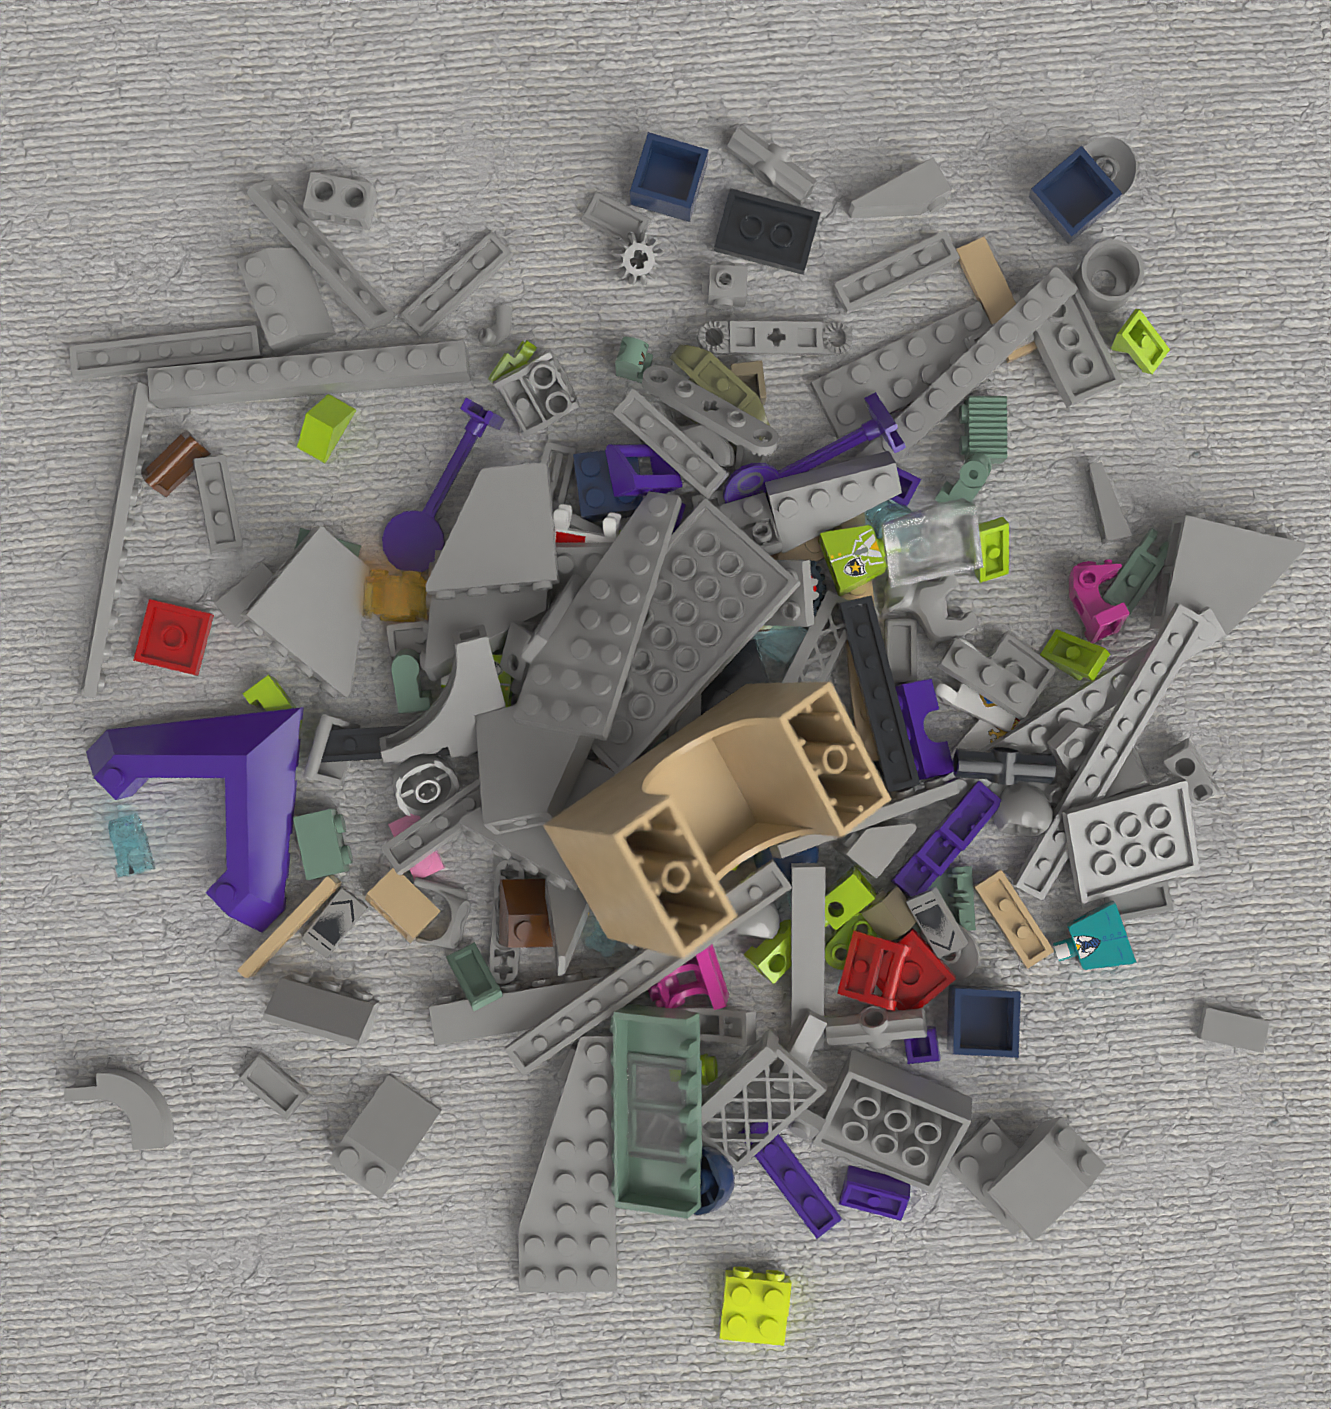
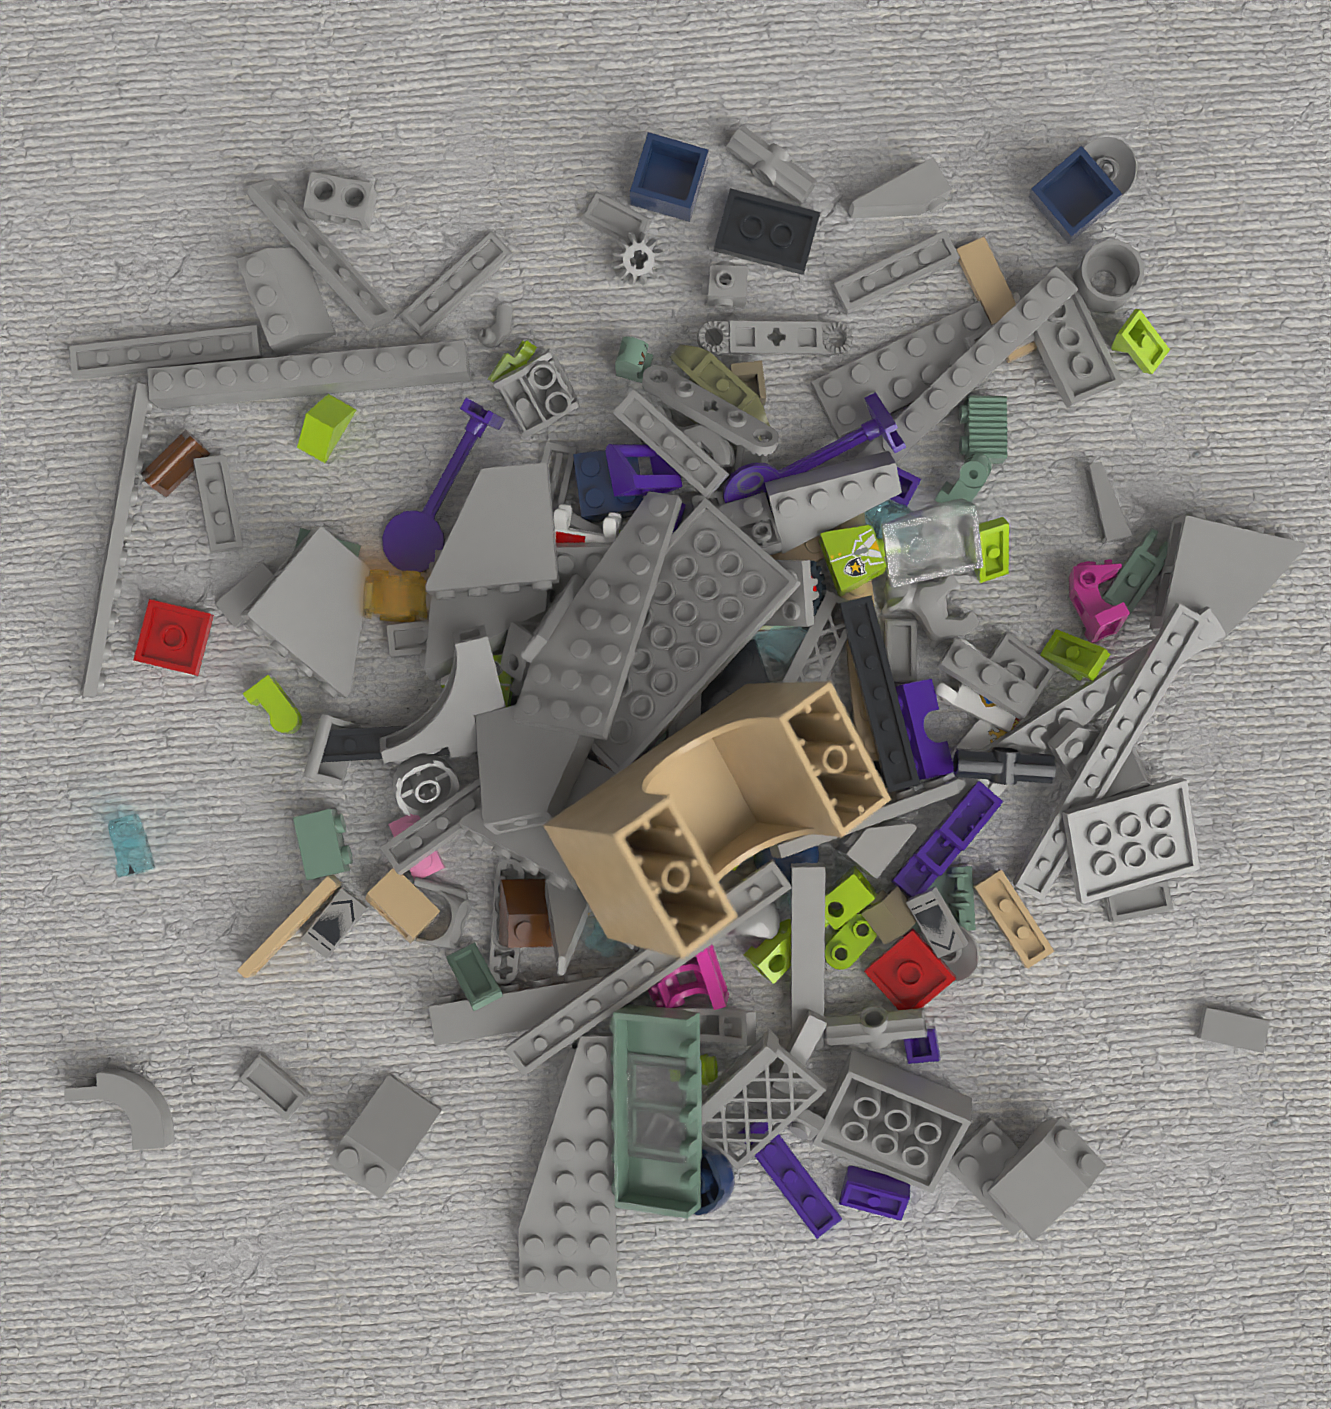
dark purple wedge [86,707,304,933] -> none
light grey slope [262,972,380,1047] -> none
sand green leg [391,649,433,714] -> none
neon yellow plate [719,1266,792,1346] -> none
red plate [837,931,911,1011] -> none
dark blue piece [947,985,1021,1058] -> none
light grey piece [994,781,1064,837] -> none
teal torso [1053,901,1136,970] -> none
light grey leg [1163,738,1220,805] -> none

